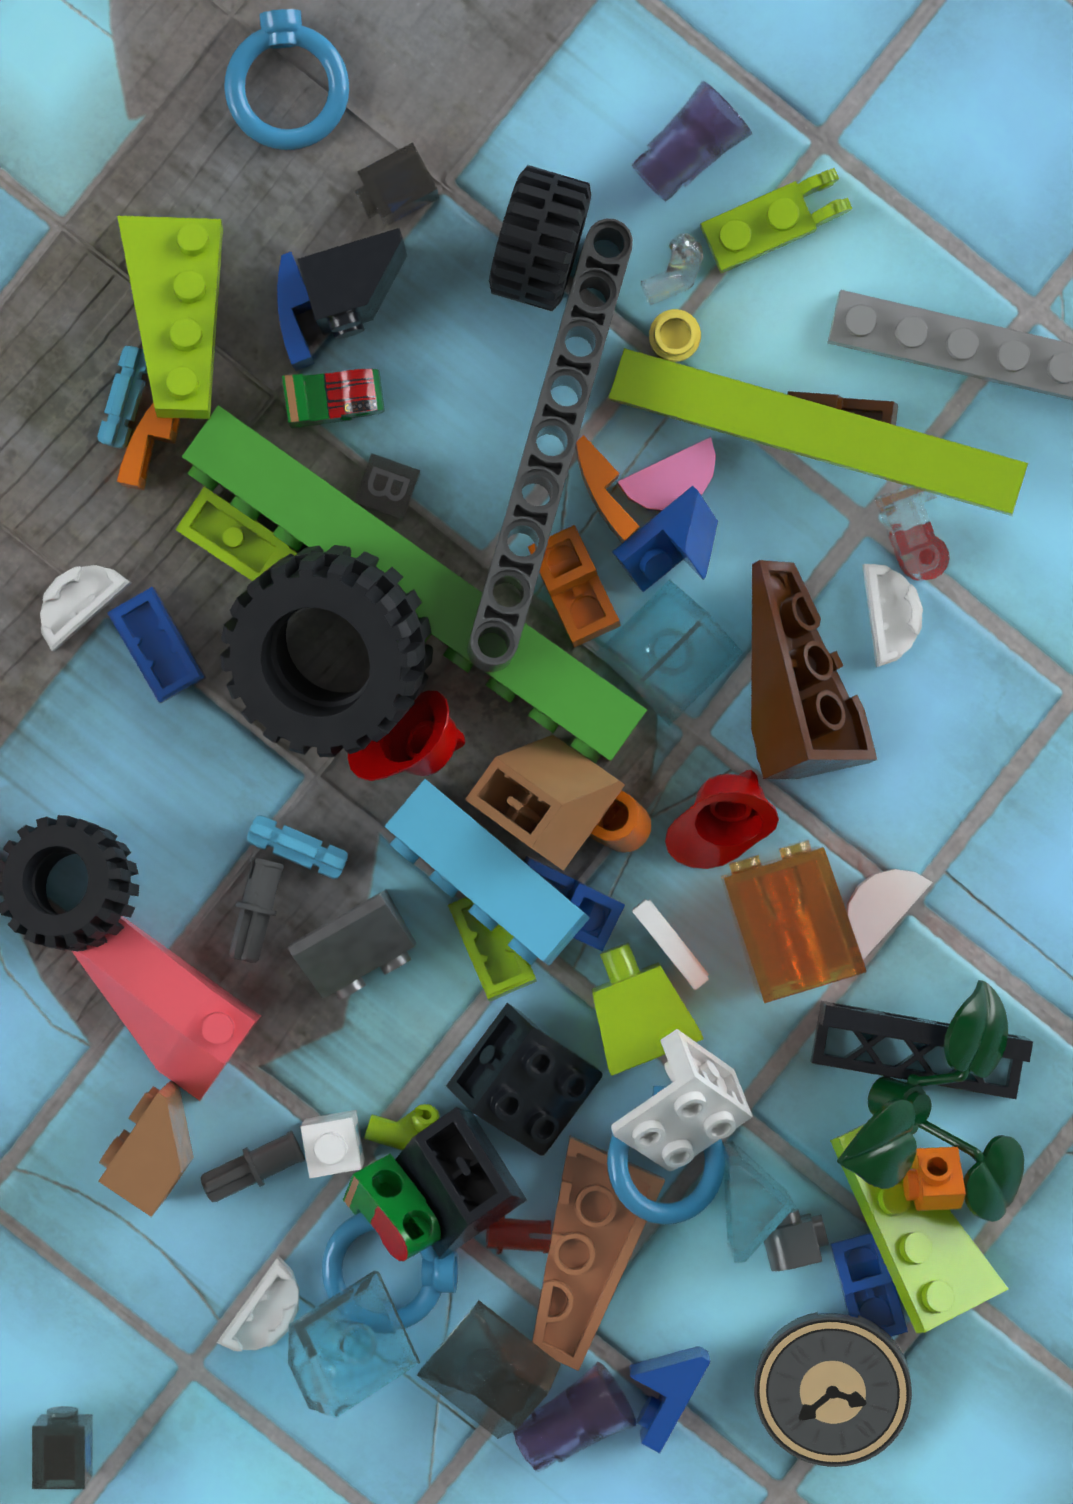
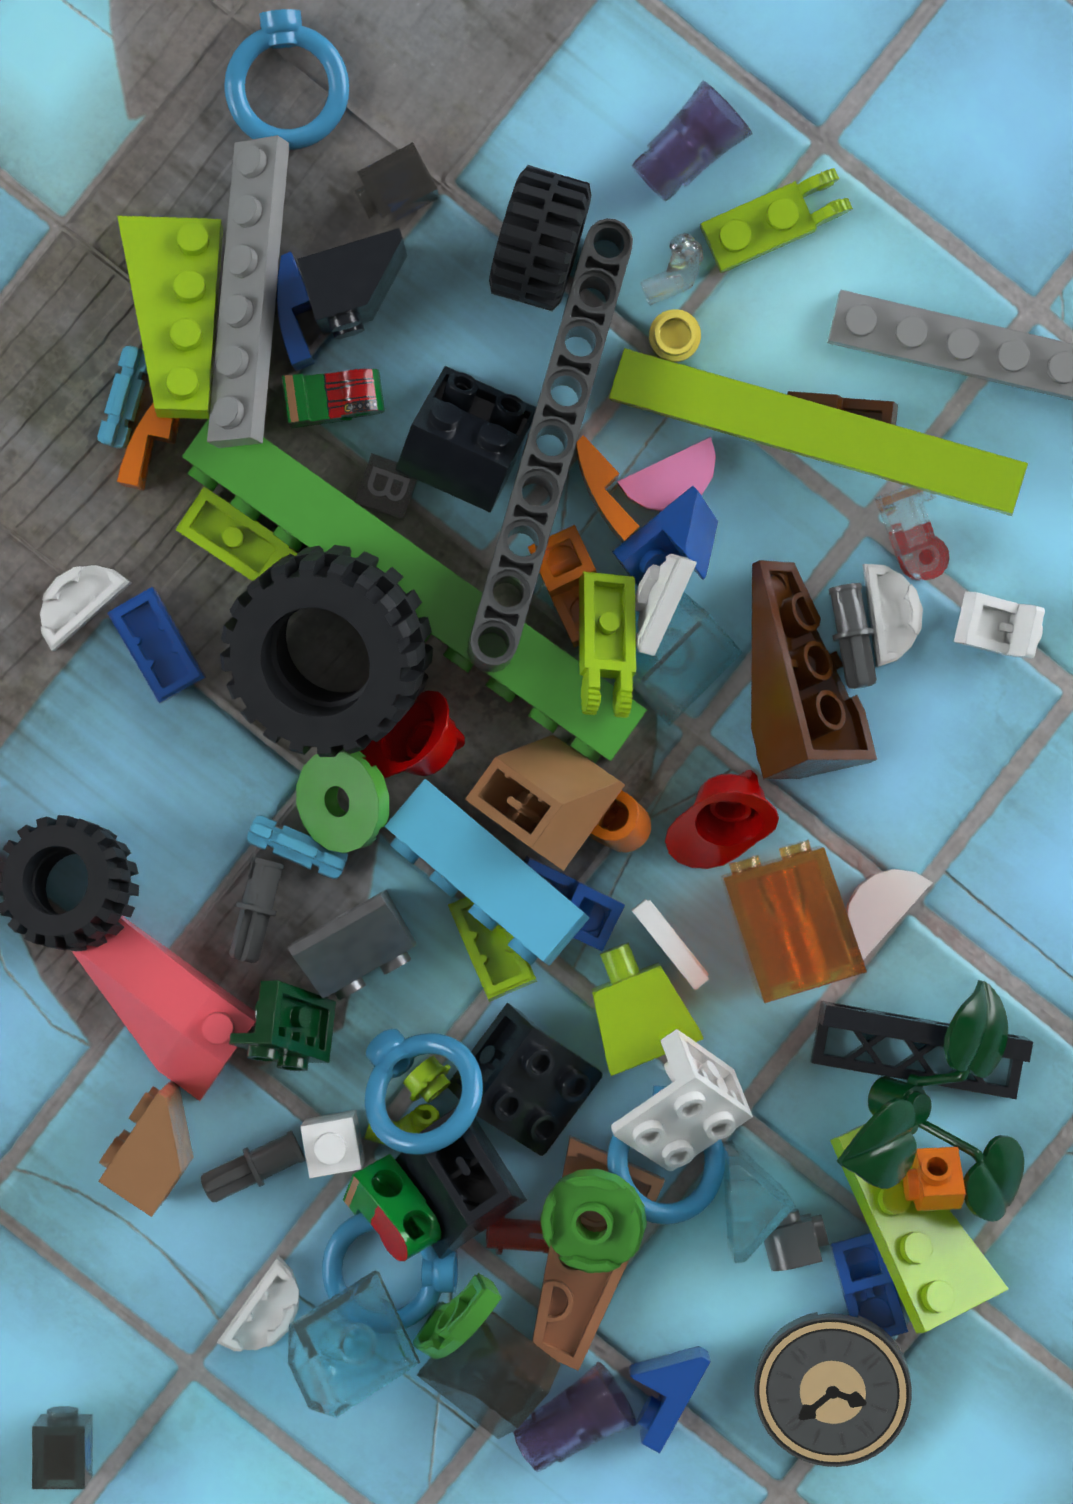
none -> light grey plate [207,135,289,448]
none -> dark green bracket [229,980,336,1071]
none -> bright green tile [296,748,389,853]
none -> dark azure piece [364,1029,483,1155]
none -> black slope [395,366,536,513]
none -> lime plate [403,1055,451,1103]
none -> bright green tile [413,1273,502,1359]
none -> bright green tile [540,1169,647,1273]
none -> lime hinge [579,571,636,718]
none -> white tile [635,554,697,656]
none -> dark grey axle [828,583,877,689]
none -> white bracket [954,591,1045,659]

